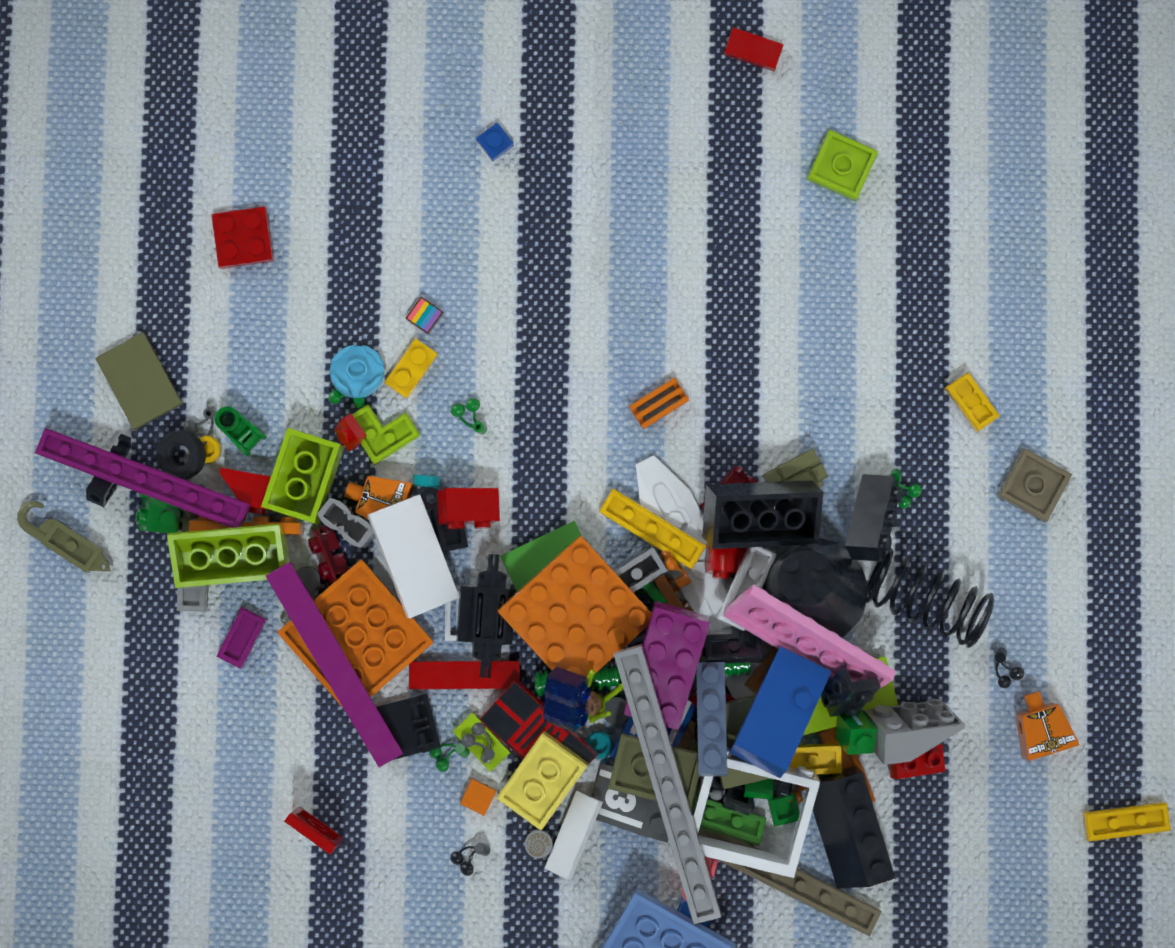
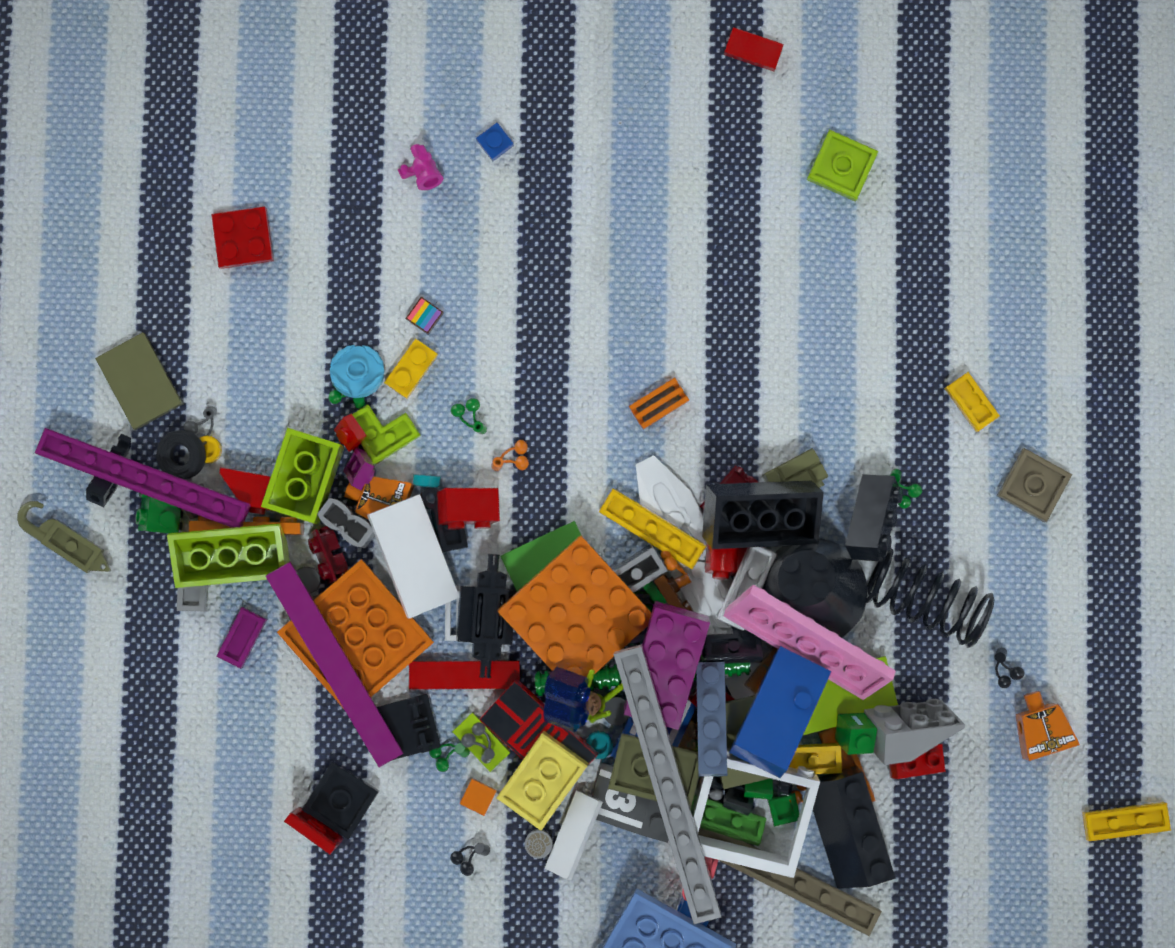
green piece [214,406,267,457] -> none
black bracket [821,668,881,717] -> none
none -> black plate [302,761,379,840]
none -> magenta plate [343,447,375,490]
none -> dark pink piece [398,144,444,190]
none -> orange piece [491,440,529,471]

